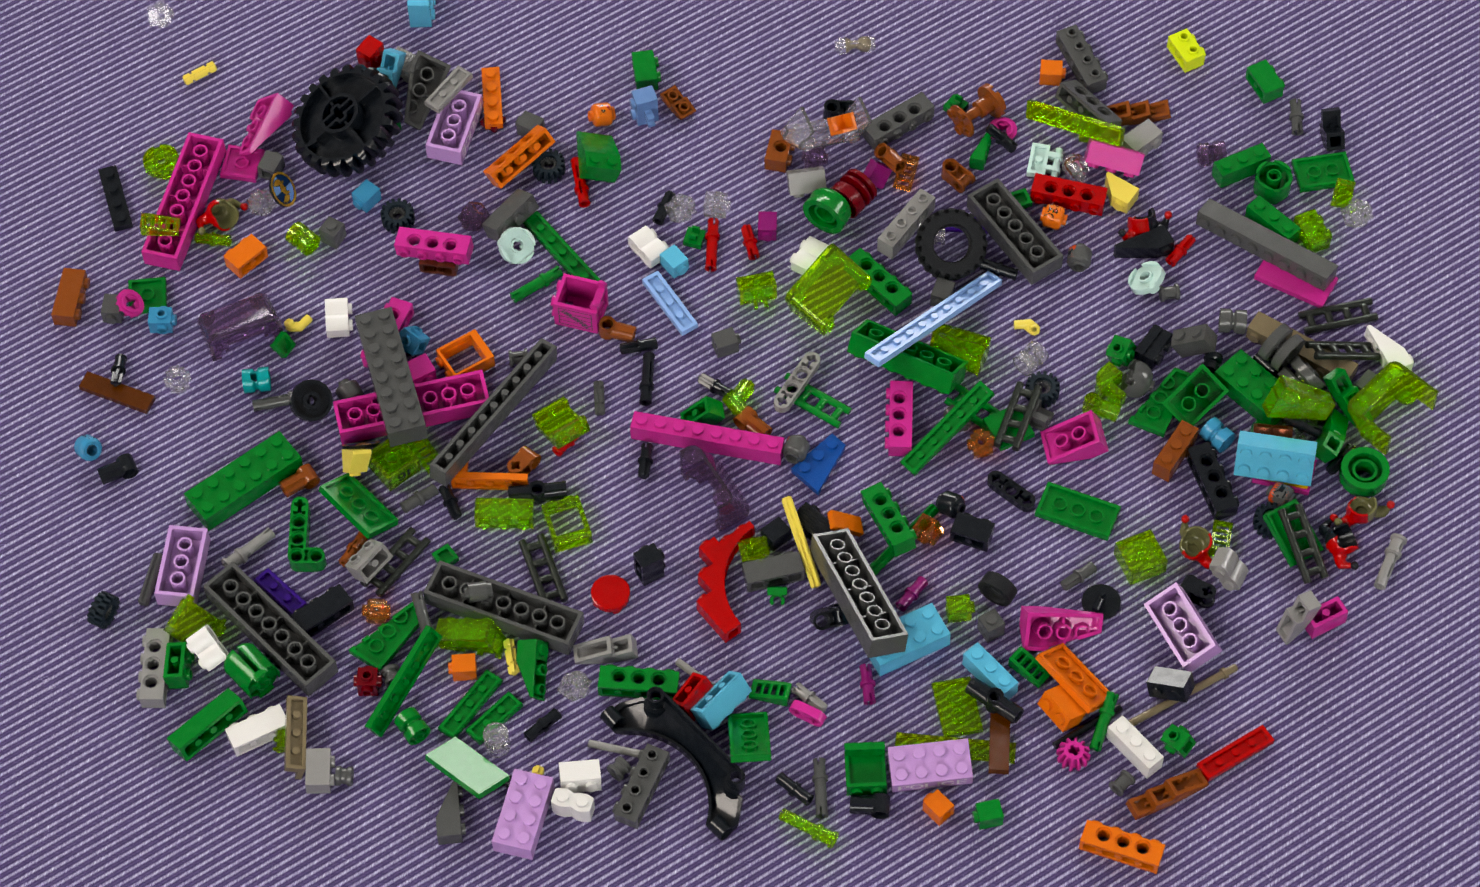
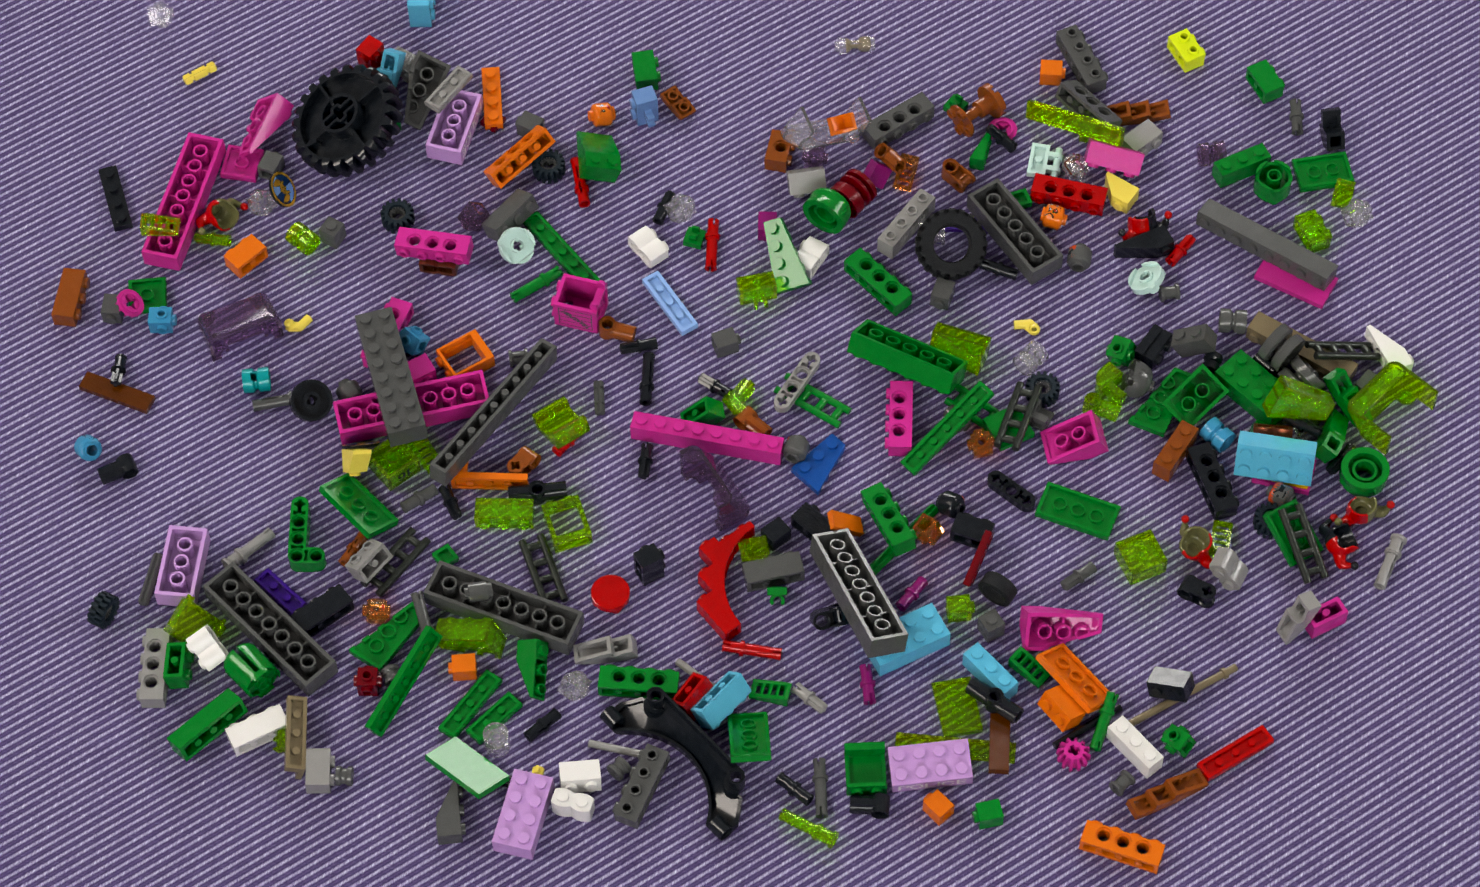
clear neon green plate [143,144,179,180] -> none
clear brick [163,365,192,394] -> none
green brick [184,431,303,531] -> none
green tile [270,331,296,358] -> none
dark orange piece [279,464,320,497] -> none
white brick [325,298,353,338] -> none
dark azure brick [351,179,382,213] -> none
green wheel [394,707,431,745] -> none
light yellow axle [503,638,520,676] -> none
medium azure brick [660,244,689,279] -> none
clear brick [703,191,731,219] -> none
red axle [741,224,760,260] -> none
light yellow axle [782,496,821,588] -> none
clear neon green windscreen [785,244,872,336] -> none
dark pink beam [789,700,827,727] -> none
black piece [823,99,858,122] -> none
light blue plate [864,271,1002,367] -> none
black shield [1081,584,1121,620] -> none
lavender brick [1144,582,1222,672] -> none
green brick [1245,195,1301,243] -> none
pearl dark grey bar [1298,297,1378,335] -> none
none -> red pin [722,639,782,661]
none -> wing [763,217,812,294]
none -> dark red tile [963,530,994,587]

